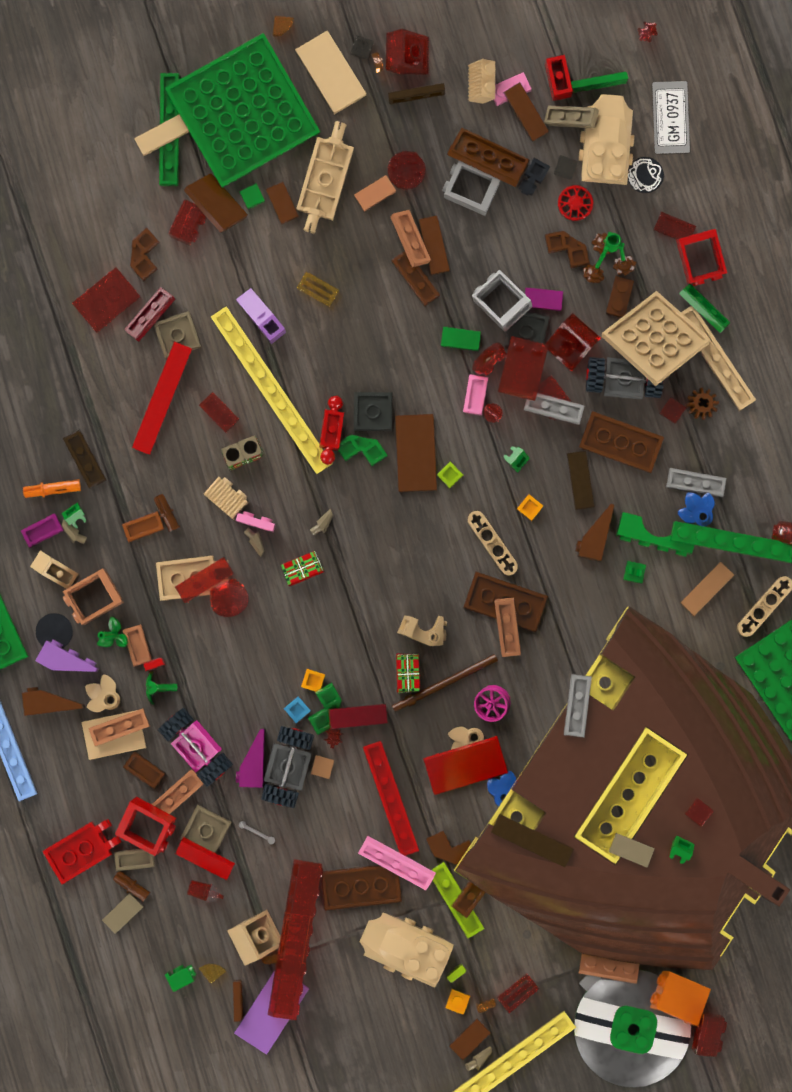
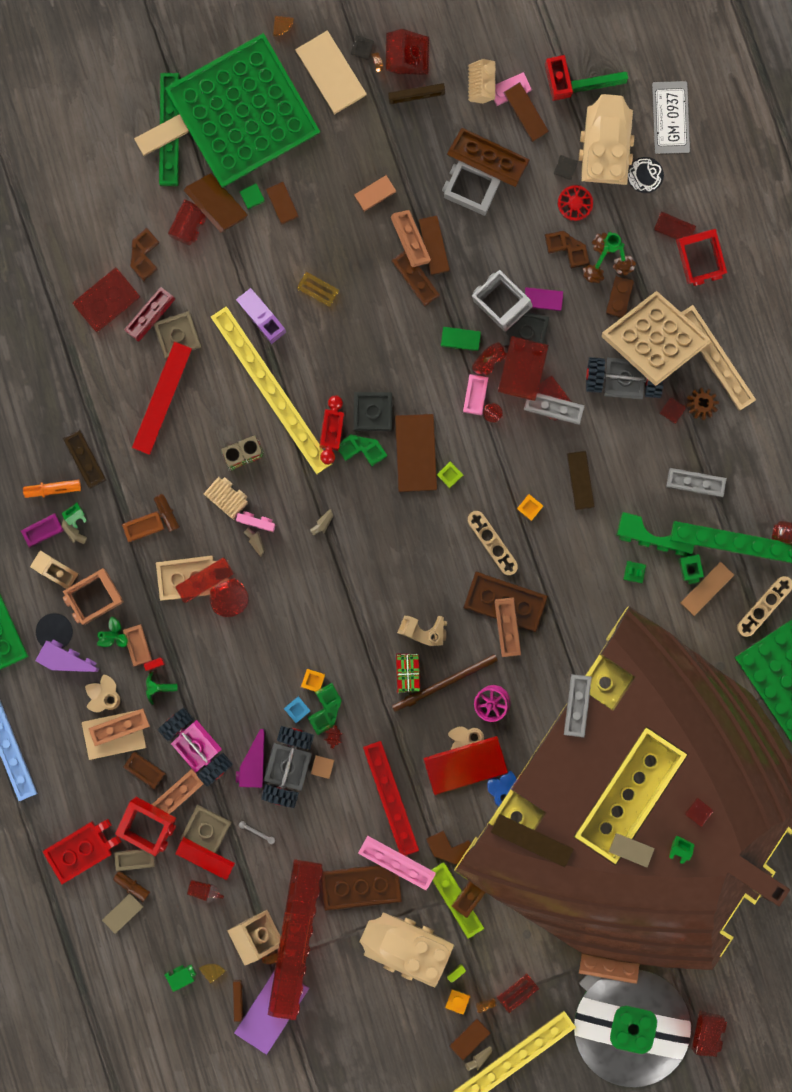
reddish brown slope [22,687,85,716] -> none
clear red plate [199,392,239,433] -> none
piece [281,551,325,586] -> none
tan plate [296,121,354,234] -> none
dark red tile [328,704,388,729] -> none
clear red tile [388,151,425,190] -> none
green tile [504,446,530,473] -> none
black plate [519,157,550,196] -> none
clear red slope [543,313,601,371] -> none
dark tan tile [544,105,599,128] -> none
reddish brown slope [575,504,614,562] -> none
reddish brown plate [579,411,664,474] -> none
clear red wheel [637,22,658,42] -> none
orange panel [650,971,711,1026] -> none
blue plate [678,492,715,526] -> none
green tile [679,284,730,333] -> none
none -> green brick [678,554,704,584]

